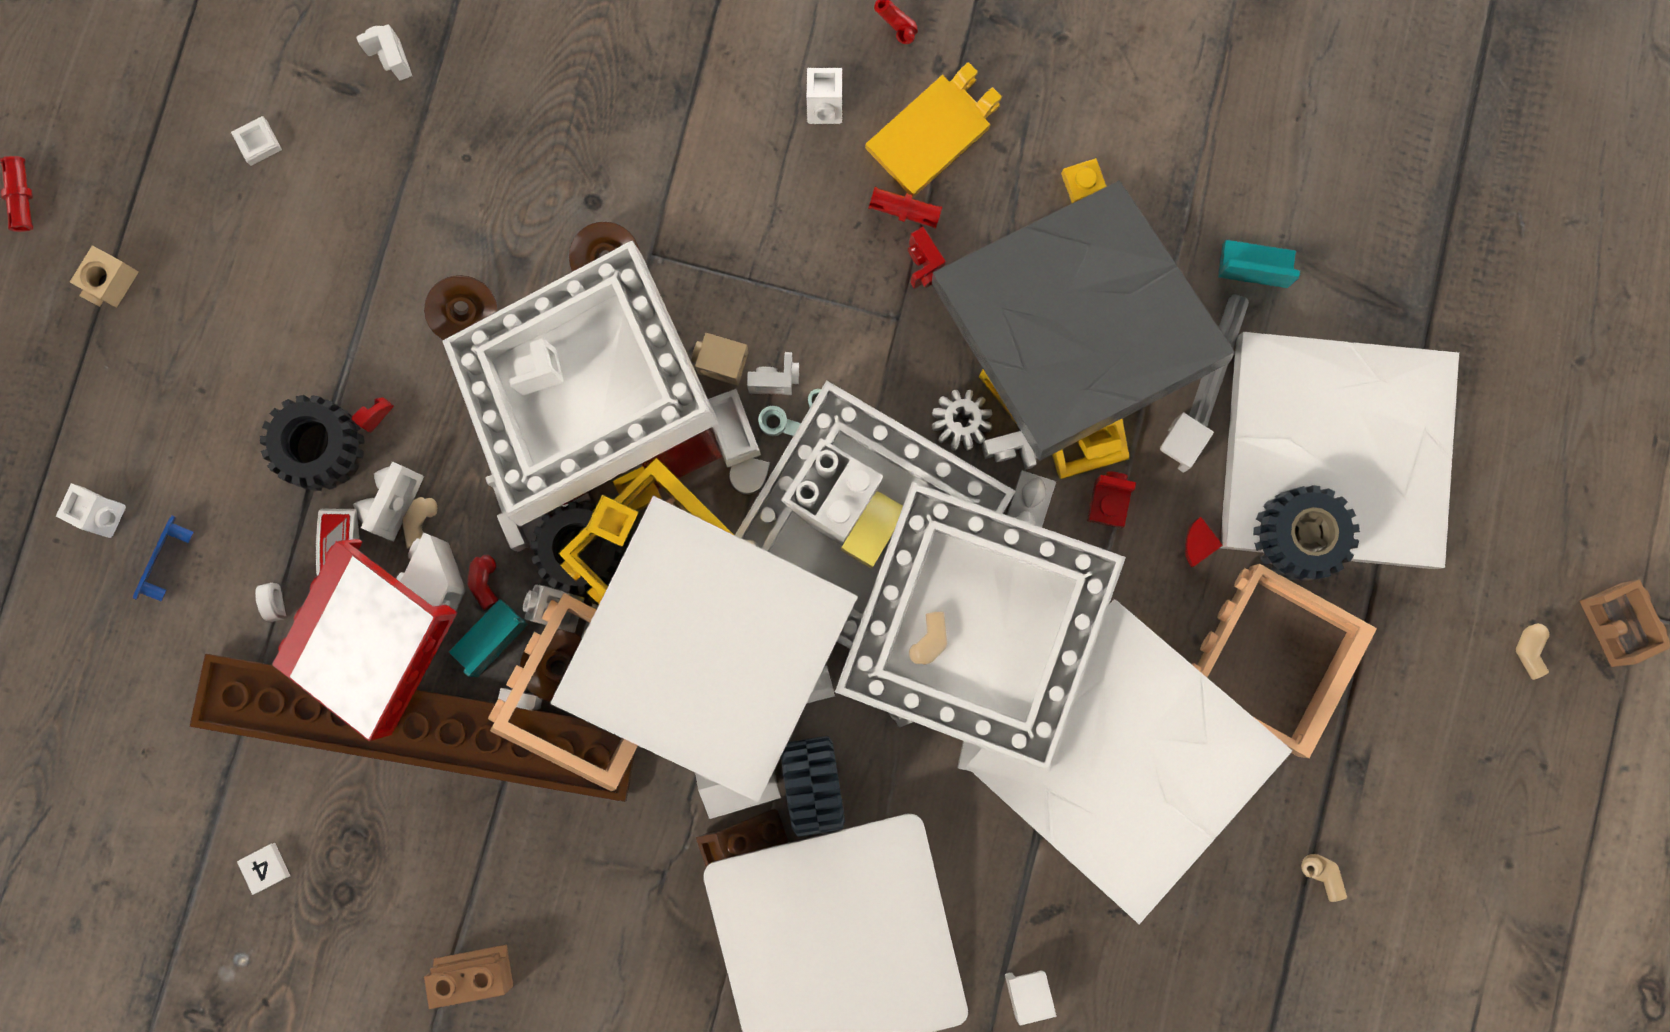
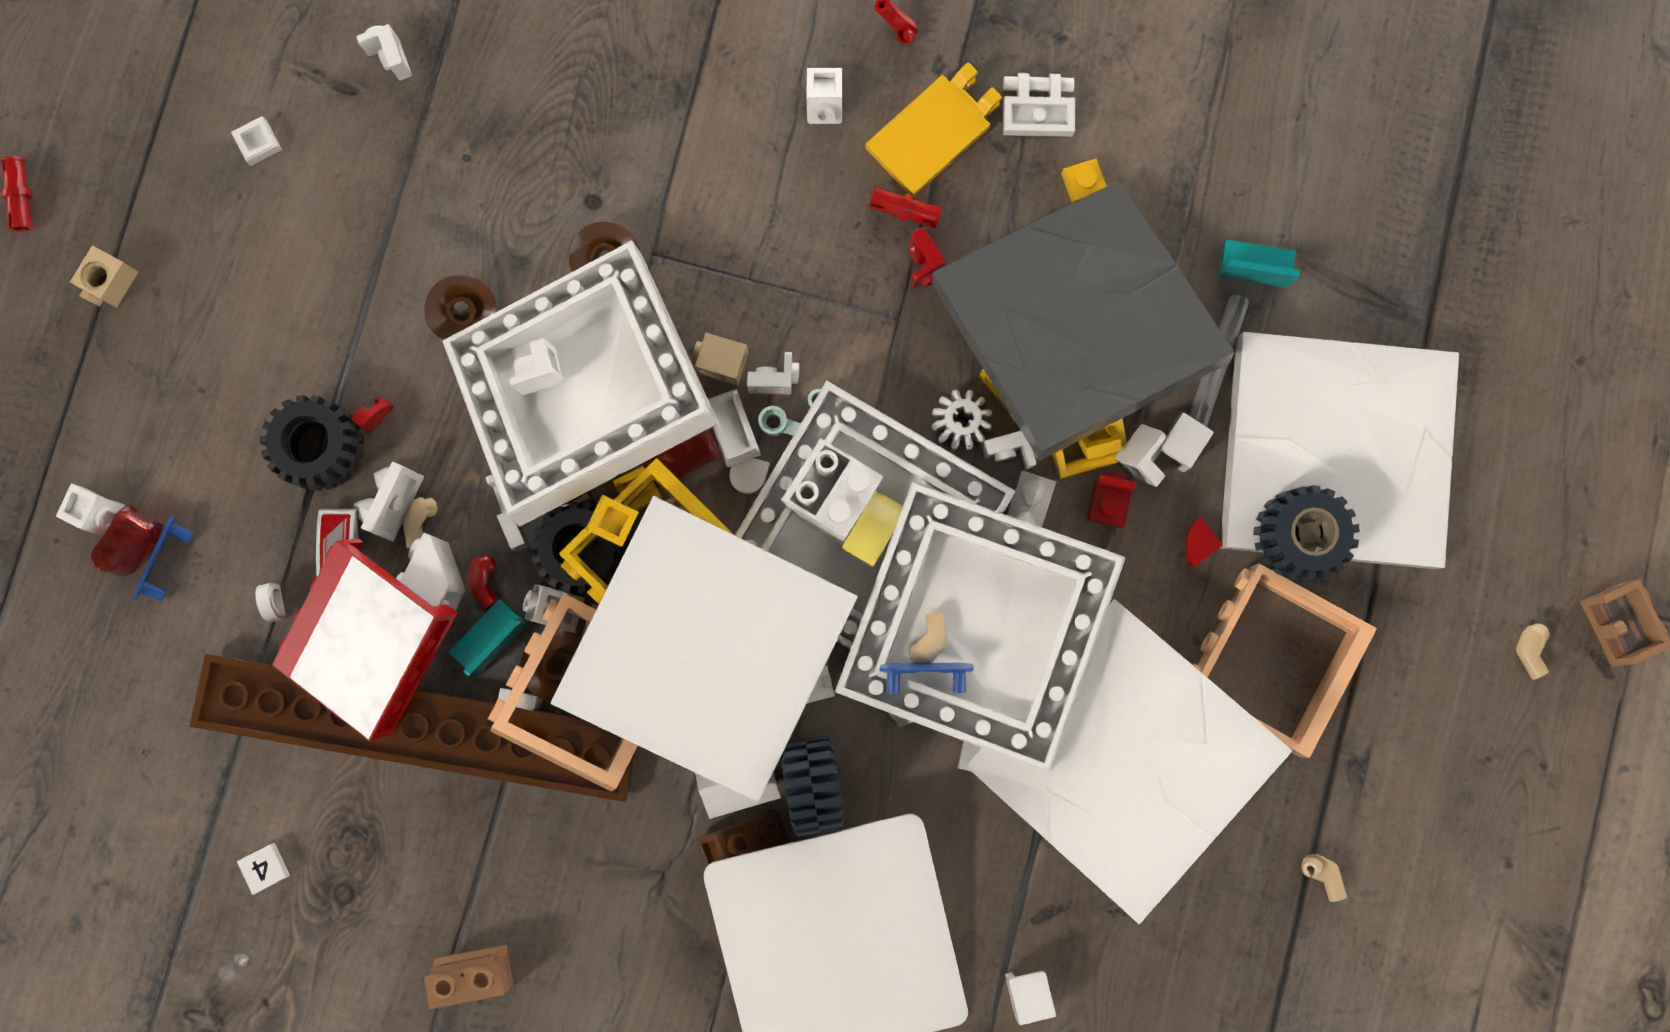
none -> clear red piece [91,505,163,576]
none -> blue piece [879,662,974,694]
none -> white plate [1003,73,1075,137]
none -> white panel [1116,424,1167,487]

